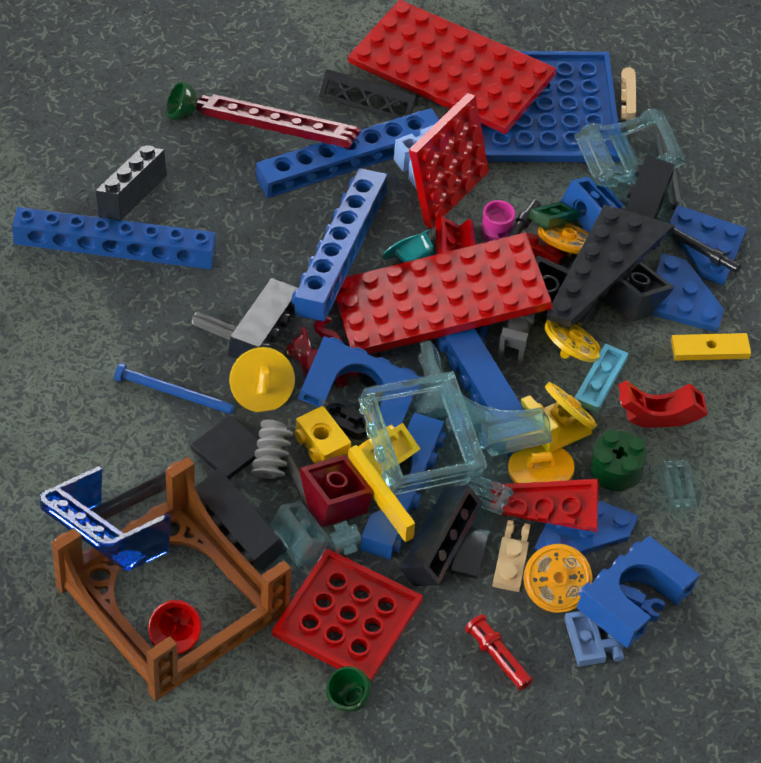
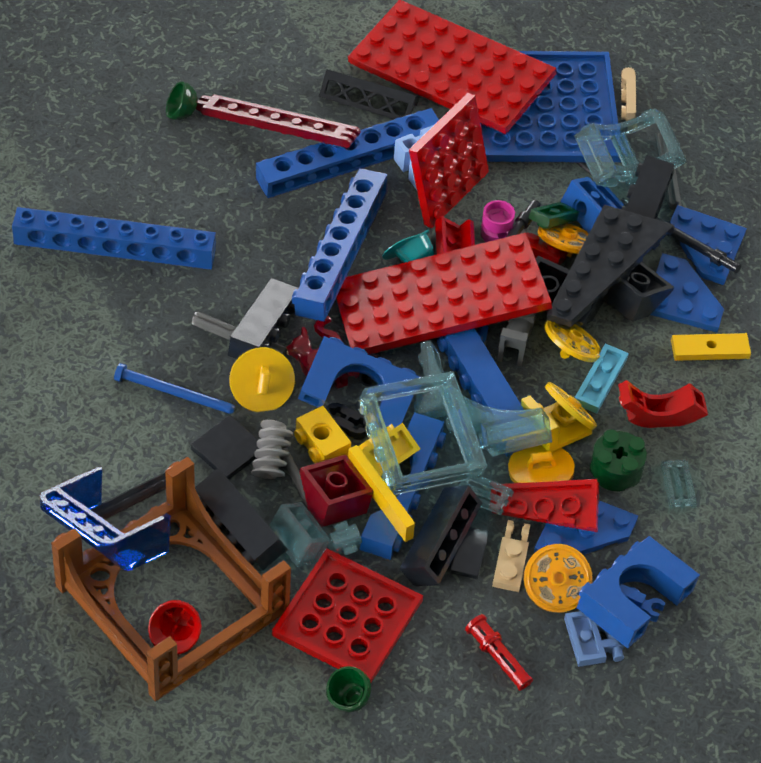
black brick [95,145,167,221] -> none

